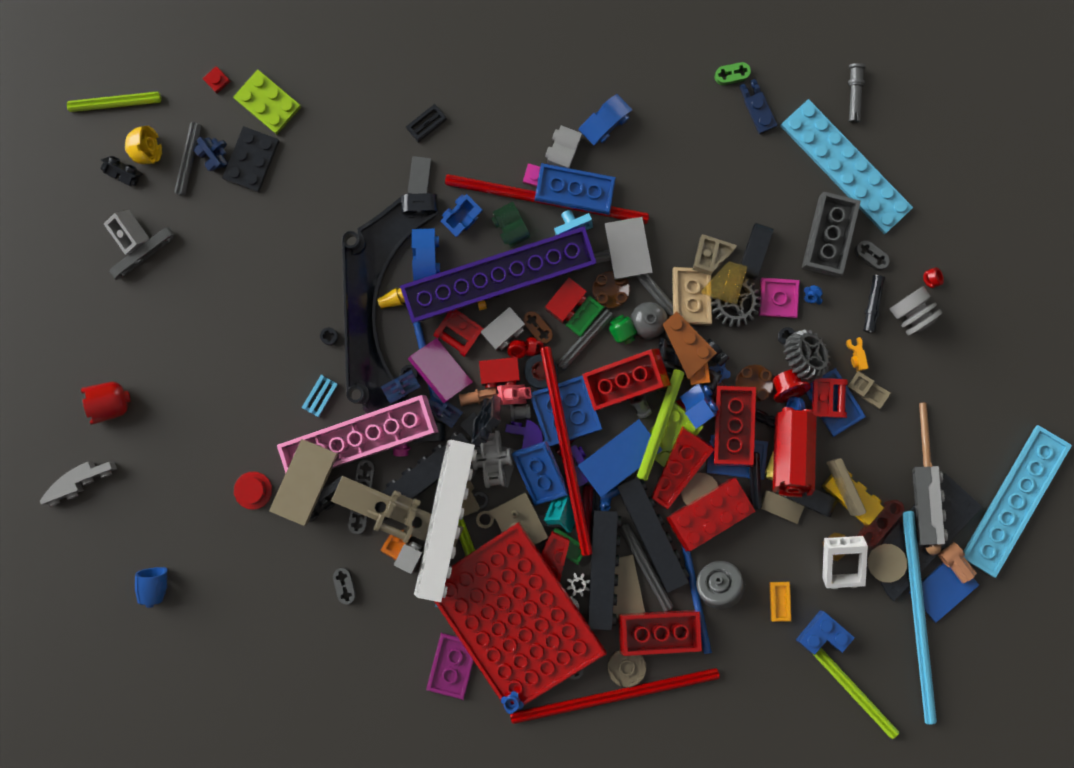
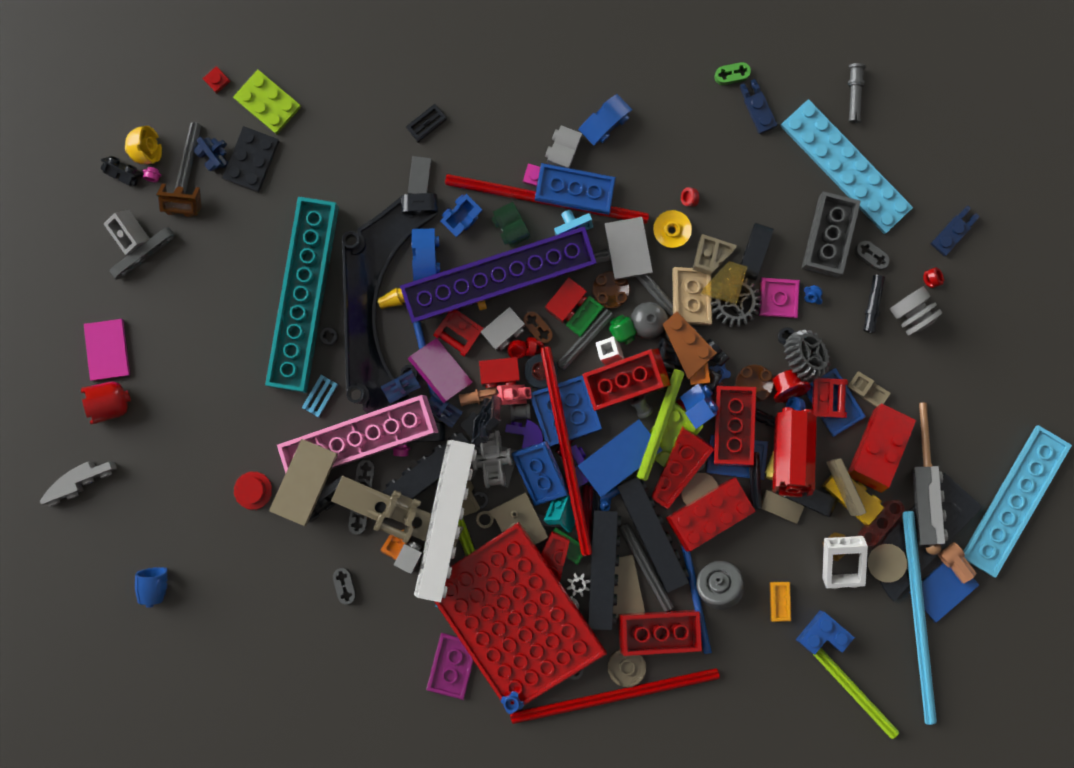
lime axle [67,91,161,112] -> none
light orange plate [846,337,868,372] -> none
none -> dark pink tile [84,319,130,381]
none -> dark pink plate [142,167,161,182]
none -> reddish brown window [156,184,202,217]
none -> teal brick [265,197,339,393]
none -> white brick [596,337,624,365]
none -> yellow dish [653,210,692,248]
none -> red tile [681,187,699,207]
none -> red brick [848,403,916,493]
none -> dark blue hinge [930,206,980,256]

